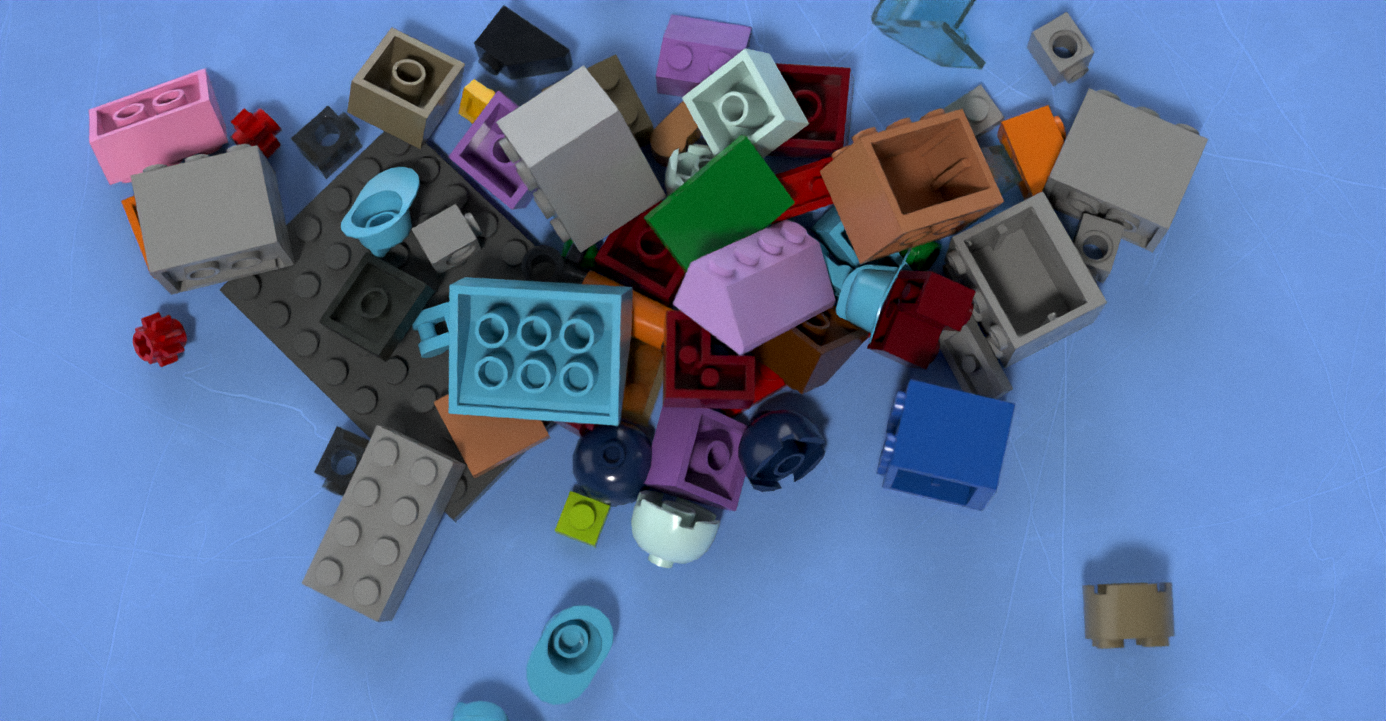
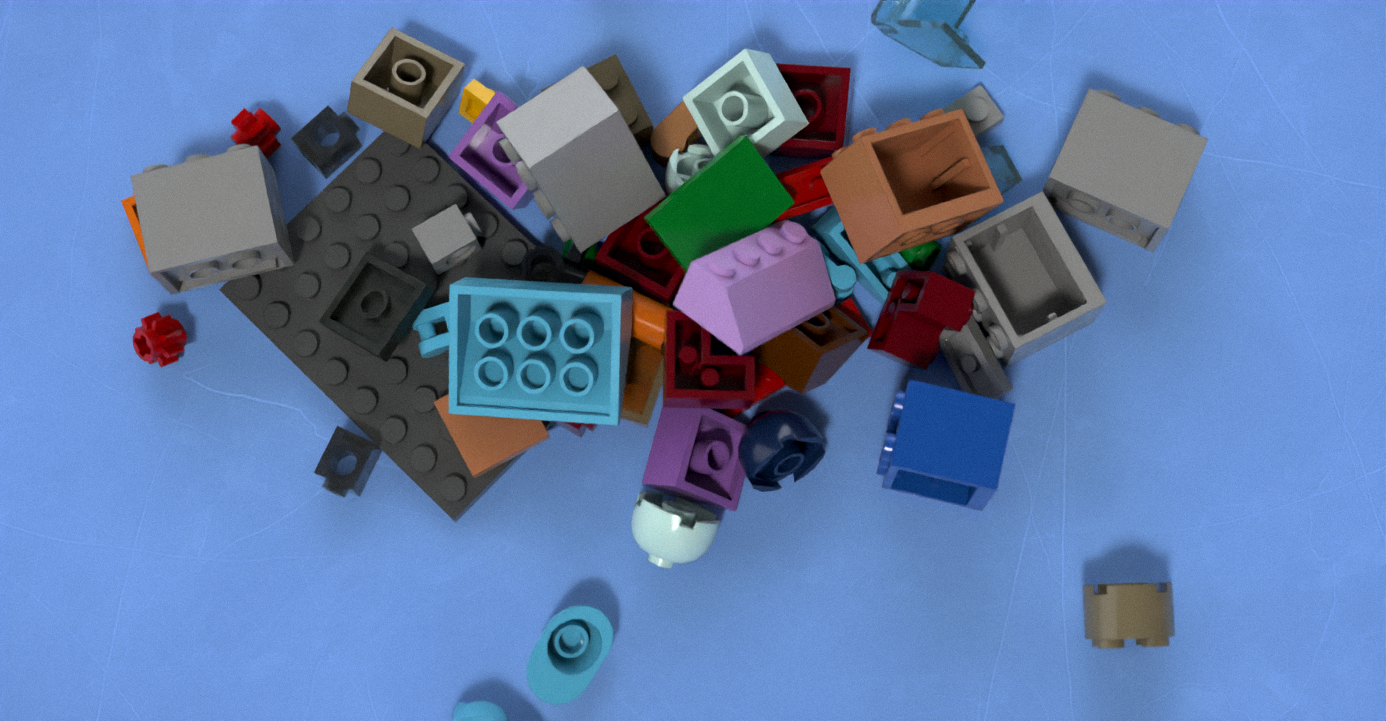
bright pink slope [89,68,228,185] -> none
light grey brick [301,425,466,622] -> none
medium azure piece [341,166,420,258] -> none
black slope [474,5,573,80] -> none
lime plate [555,491,611,548] -> none
dark blue cylinder [572,420,652,507] -> none
medium lavender slope [656,14,752,97] -> none
medium azure piece [836,248,912,344] -> none
orange slope [997,105,1066,200] -> none
light grey brick [1027,12,1094,87] -> none
light grey brick [1072,213,1125,283] -> none

